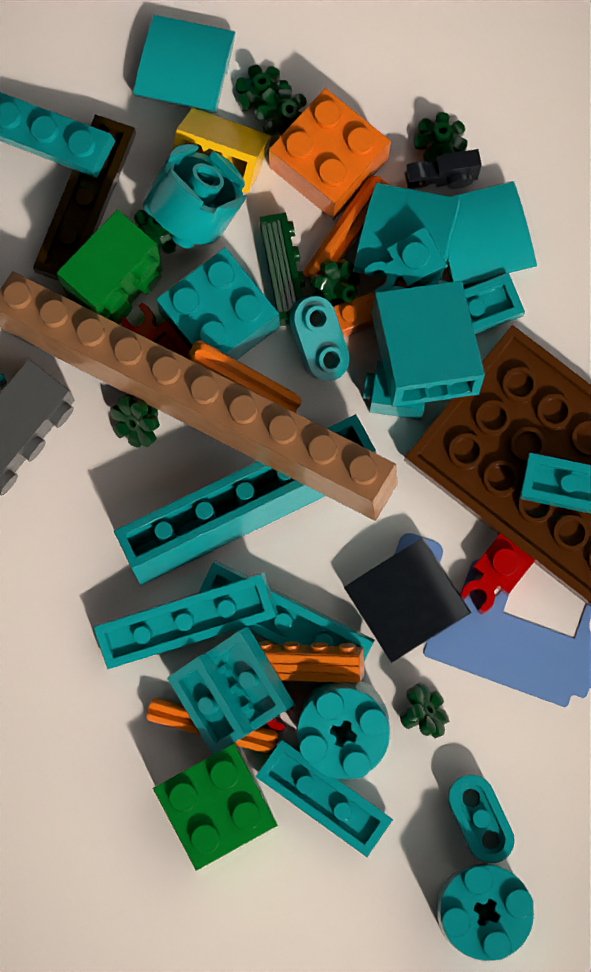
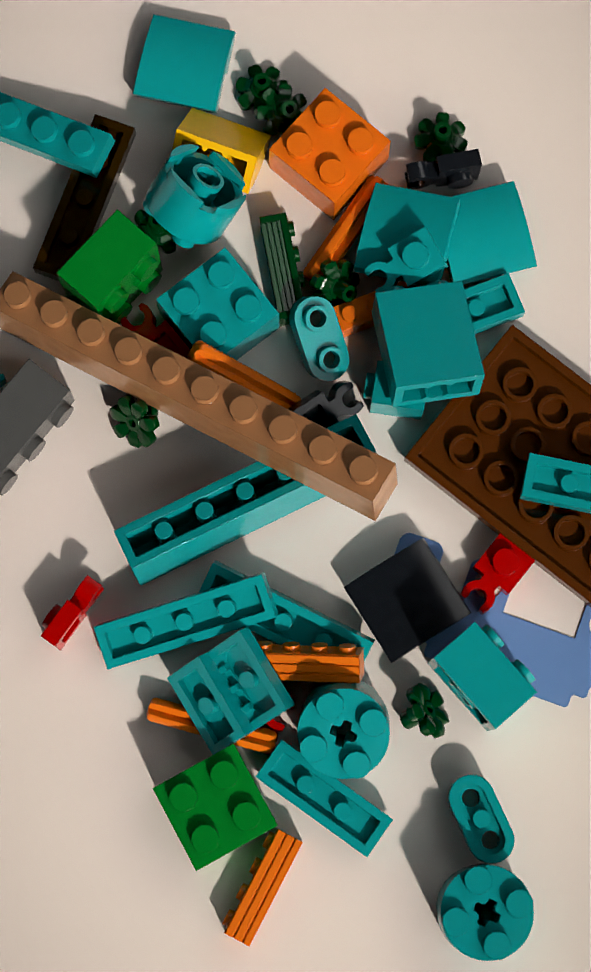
none -> red plate [41,575,104,651]
none -> orange piece [222,829,303,946]
none -> black plate [288,381,364,428]
none -> teal brick [428,622,537,731]

